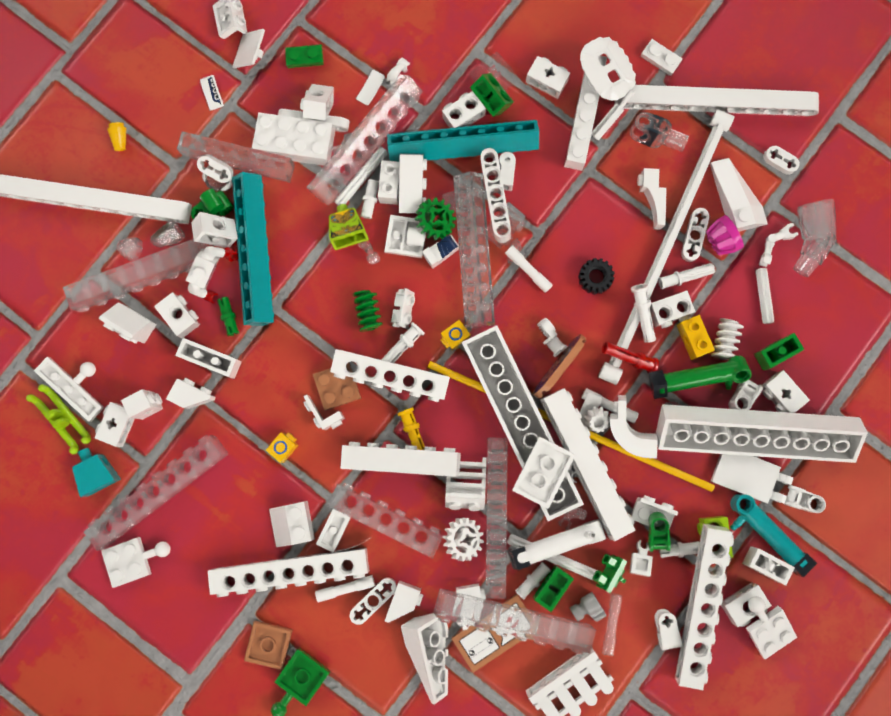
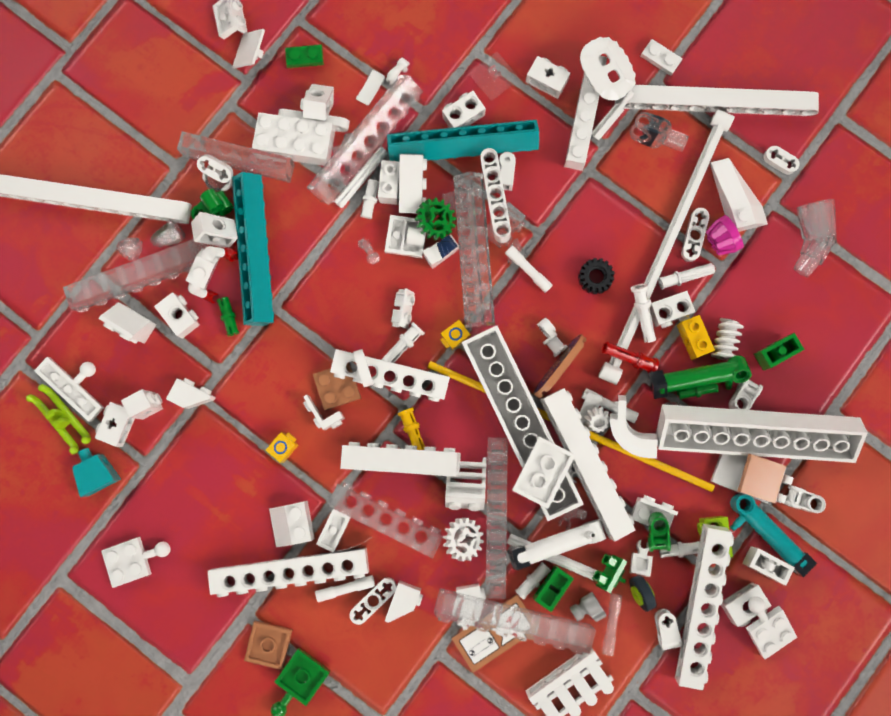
clear brick [84,435,229,551] -> none
yellow cone [107,122,127,151] -> none
white brick [175,338,242,379] -> none
white sticker [200,75,224,110] -> none
lime torso [329,204,369,250] -> none
green piece [353,290,383,332] -> none
white wedge [401,611,448,704] -> none
green brick [470,73,514,117] -> none
white slope [637,168,666,230] -> none
white axle [756,268,774,324] -> none
white piece [759,223,798,267] -> none
white brick [762,370,810,413] -> none
none -> white beam [353,349,374,387]
none -> black wheel [629,575,656,612]
none -> green pin [677,384,718,400]
none -> tile [737,454,786,503]

